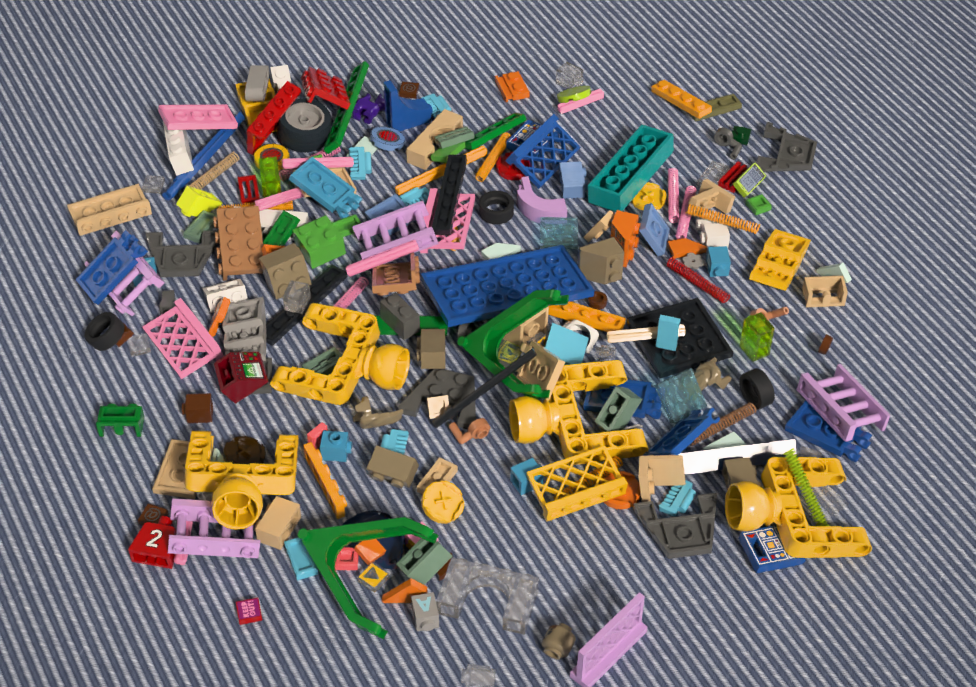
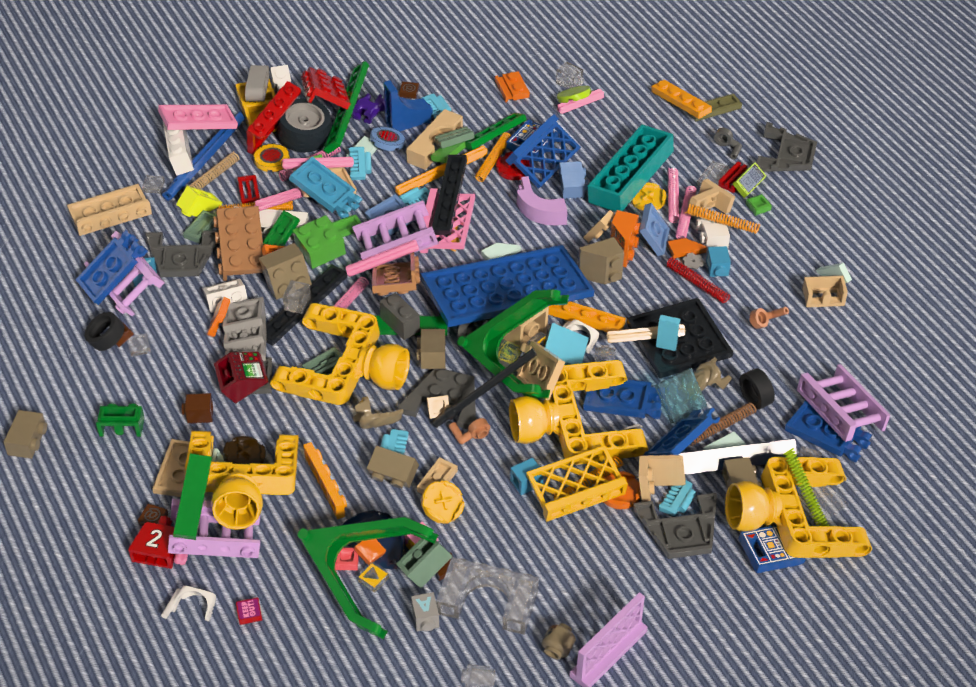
bright pink fence [142,298,224,379] -> none
dark grey piece [159,290,176,314] -> none
tan brick [255,496,301,550] -> none
clear neon green brick [259,157,281,198] -> none
medium azure tile [284,537,319,581] -> none
coral tile [307,422,328,449] -> none
dark azure brick [320,431,353,462] -> none
orange tile [382,578,428,603] -> none
black tyre [479,191,514,224] -> none
clear light blue plate [540,217,578,249] -> none
reddish brown tile [588,291,607,310] -> none
sand green brick [595,386,643,432] -> none
dark green plate [732,125,752,145] -> none
clear neon green brick [740,312,775,362] -> none
yellow slope [749,229,811,291] -> none
reddish brown tile [818,334,833,355] -> none
none -> dark tan brick [4,410,47,459]
none -> white helmet [161,586,216,621]
none -> green tile [173,453,212,540]

